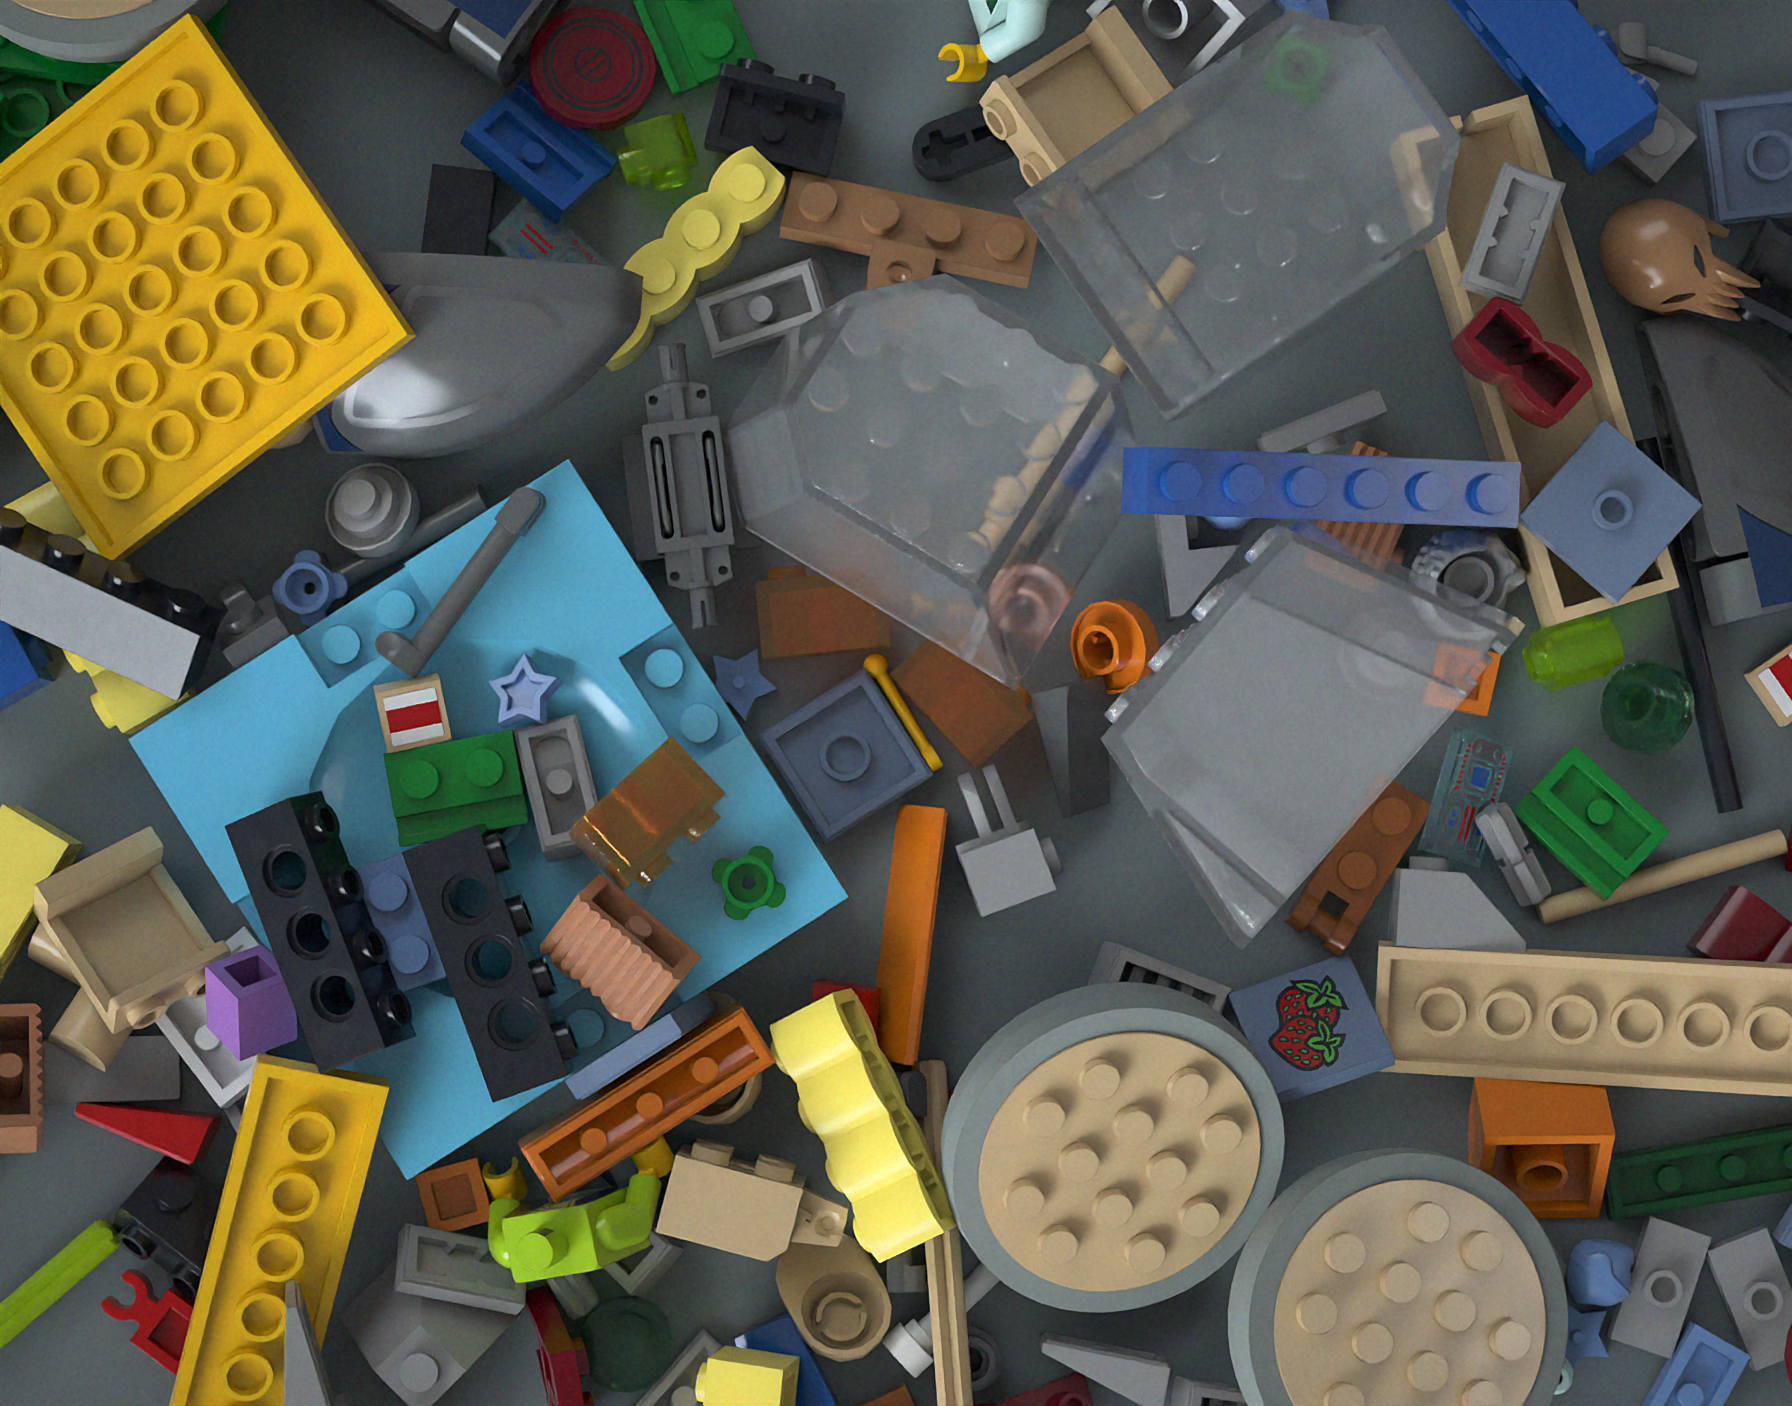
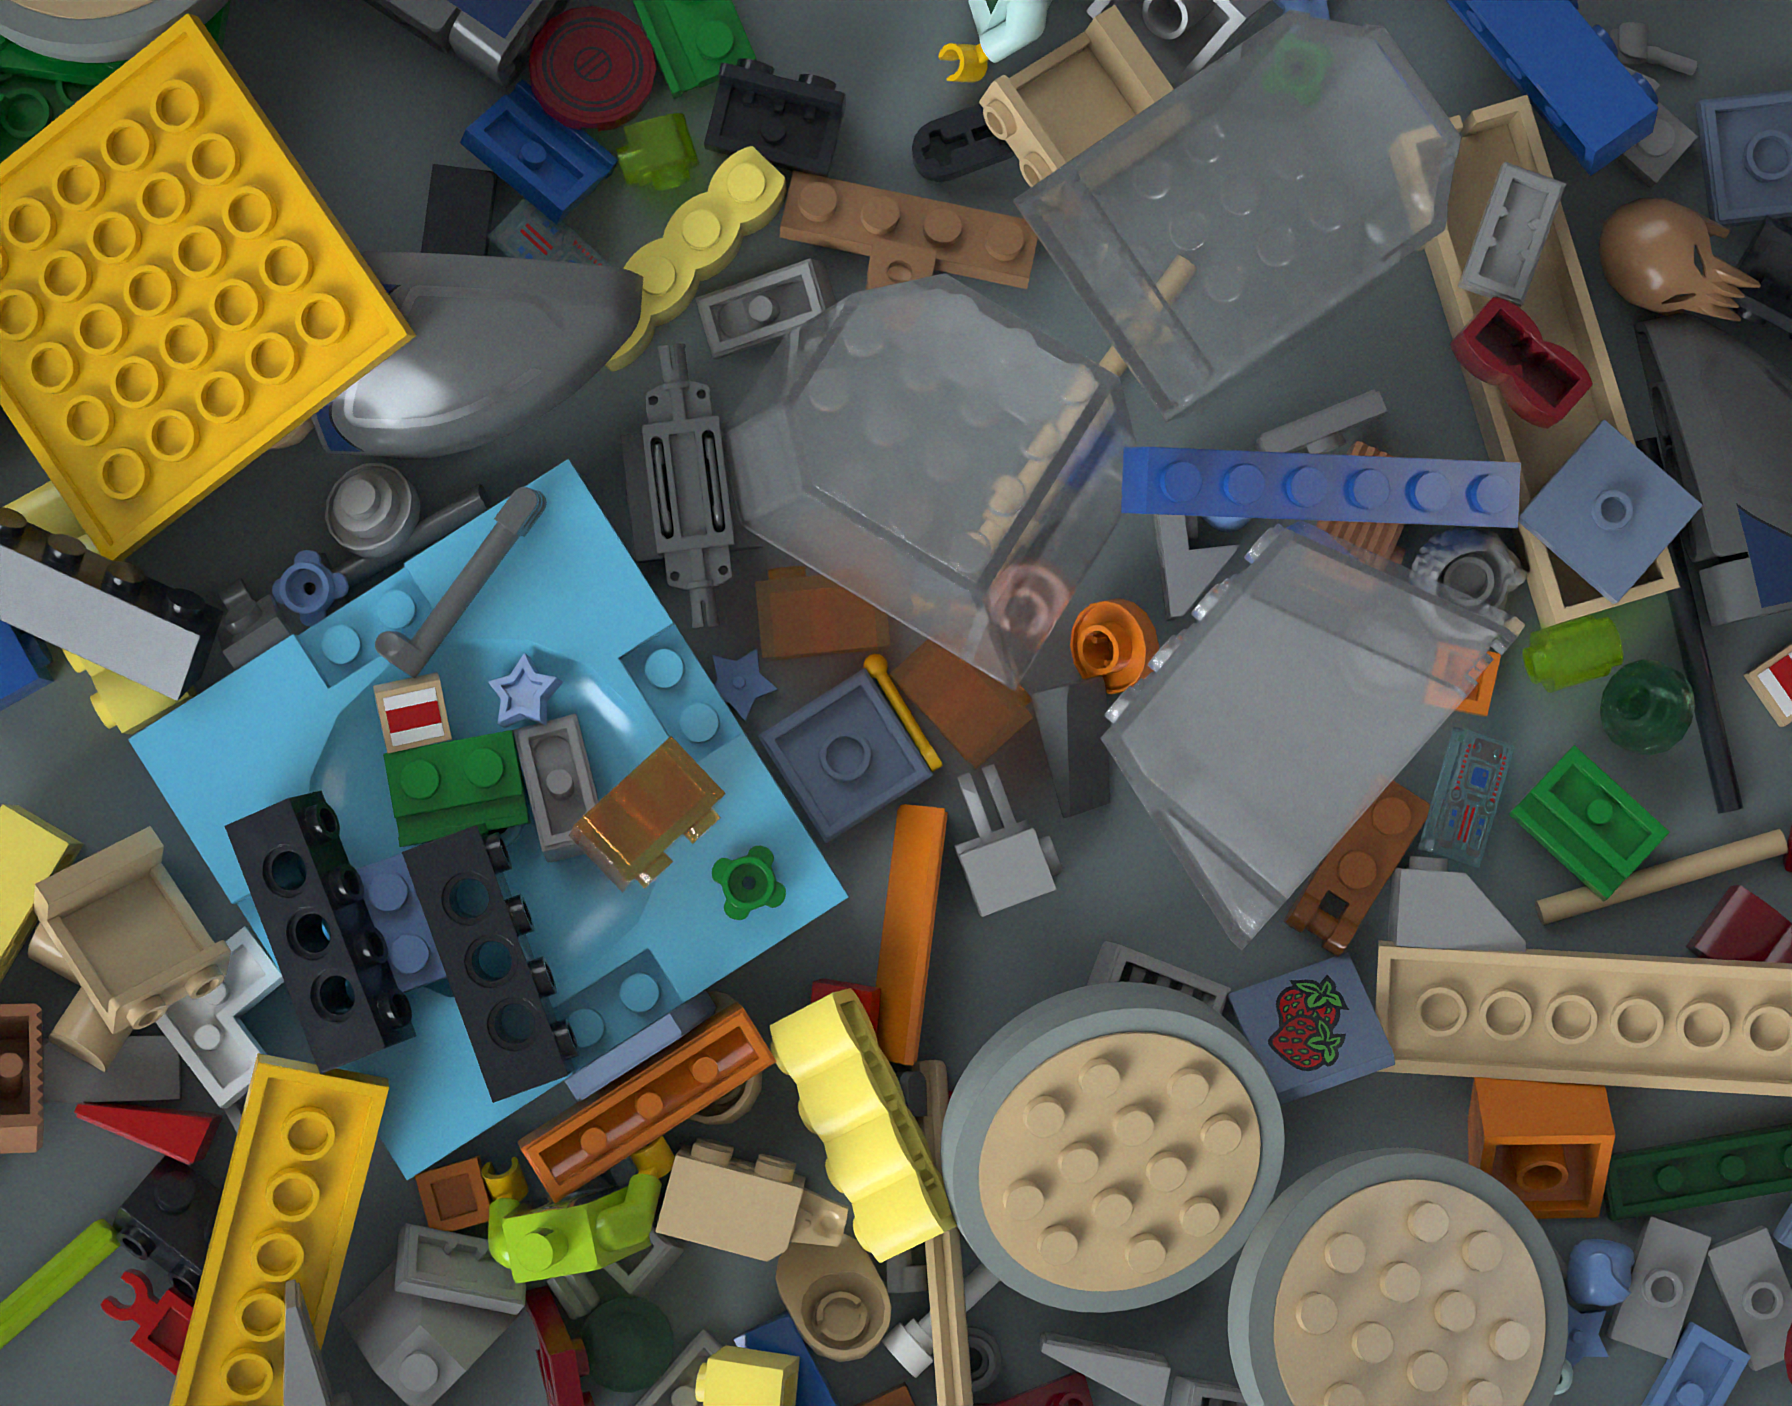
medium lavender brick [205,944,297,1061] -> none
nougat brick [539,873,702,1031] -> none
light grey piece [1476,802,1551,907] -> none

